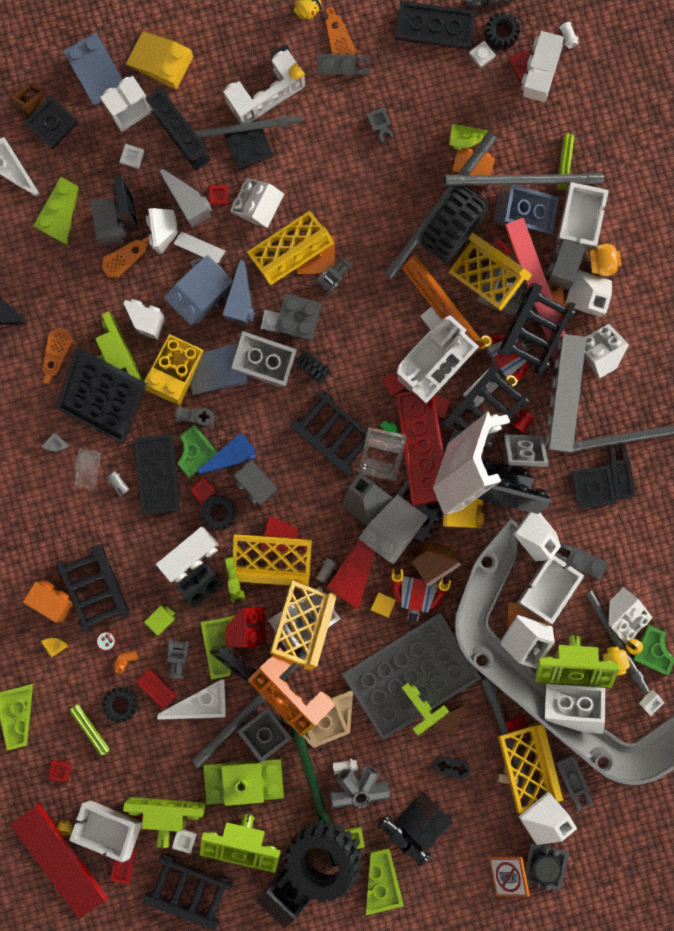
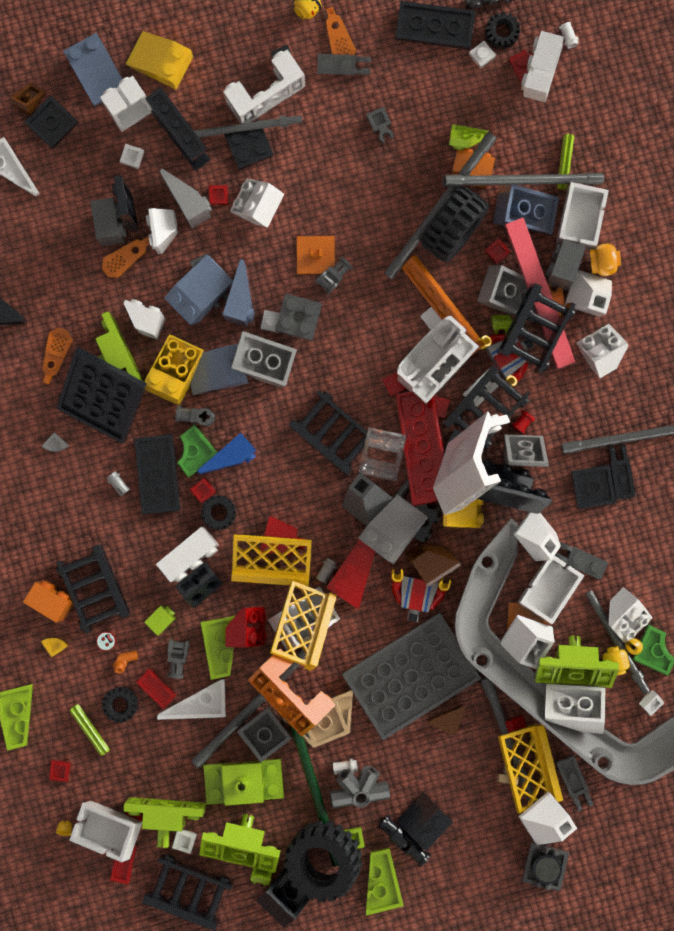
red tile [10,803,108,919] -> none
lime wing [33,177,79,246] -> none
clear slope [75,448,101,490] -> none
white sticker [174,232,225,263] -> none
black hinge [210,646,257,682] -> none
lime piece [225,557,245,603] -> none
dark grey brick [234,460,279,506] -> none
yellow fence [247,211,334,286] -> none
yellow hinge [289,62,305,80] -> none
black tyre [294,351,330,384] -> none
yellow tile [371,592,396,618] -> none
green plate [379,420,399,440] -> none
lime bracket [402,683,449,736] -> none
black beam [434,756,470,778] -> none
yellow fence [449,232,532,310] -> none
piece [489,857,530,897] -> none
light grey brick [544,334,586,453] -> none
none -> lime tile [250,868,272,886]
none -> lime tile [491,314,512,334]

